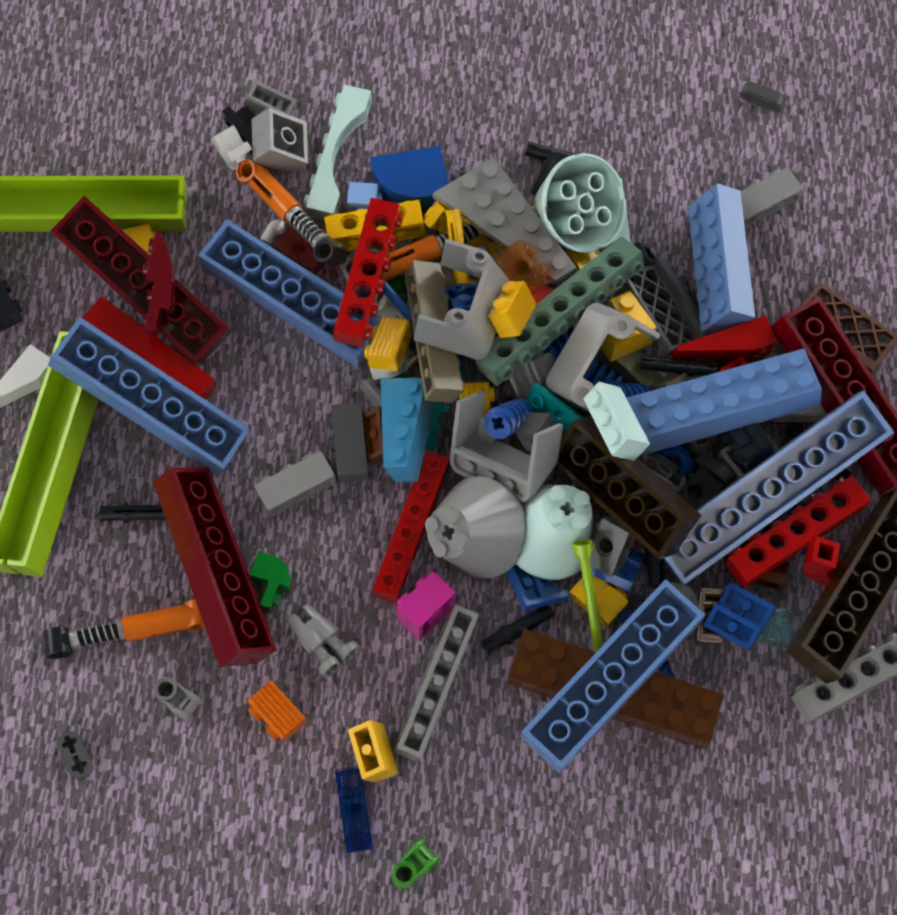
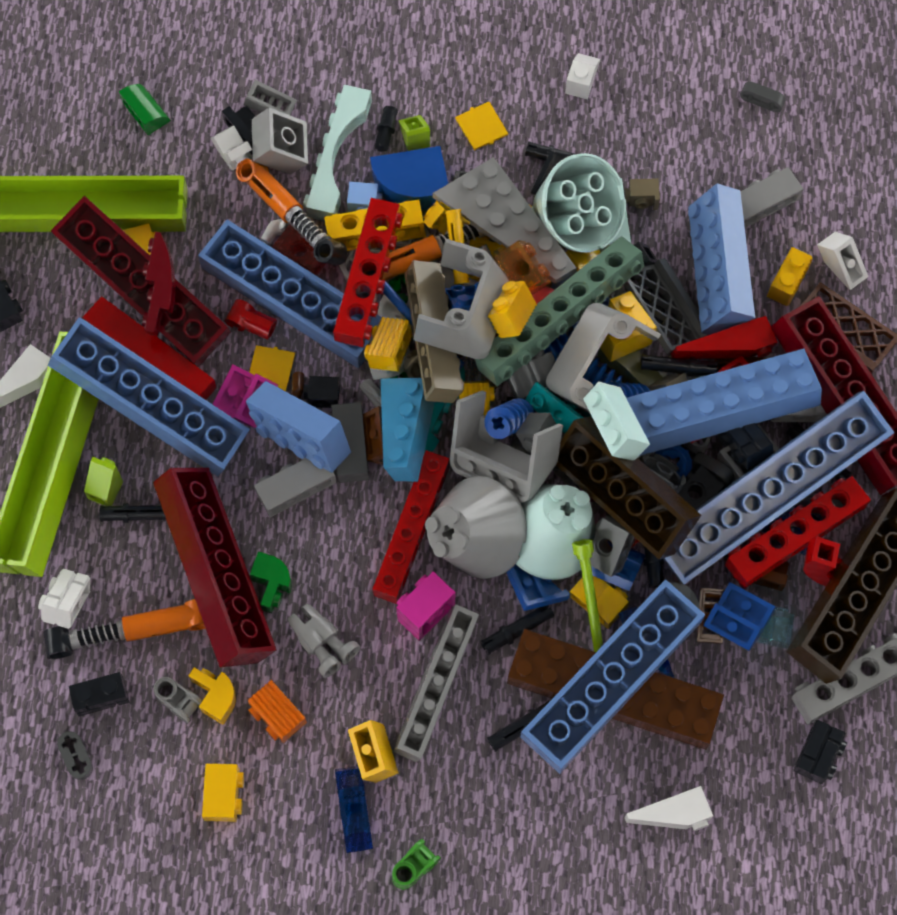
none -> white brick [38,569,90,629]
none -> black brick [69,672,130,717]
none -> lime slope [84,457,123,506]
none -> green brick [119,84,171,135]
none -> yellow brick [189,667,236,725]
none -> yellow brick [202,763,244,822]
none -> dark pink slope [212,364,278,428]
none -> red piece [224,299,277,340]
none -> medium blue brick [246,381,351,473]
none -> yellow piece [249,345,295,391]
none -> reddish brown arm [289,372,305,399]
none -> black brick [304,376,340,408]
none -> black axle [374,106,398,152]
none -> lime slope [398,115,430,151]
none -> yellow piece [455,102,508,151]
none -> black pin [487,697,554,752]
none -> white slope [565,53,600,100]
none -> dark tan brick [624,178,660,210]
none -> white slope [625,786,713,831]
none -> yellow brick [767,247,813,306]
none -> black brick [793,720,847,784]
none -> white slope [817,232,869,290]

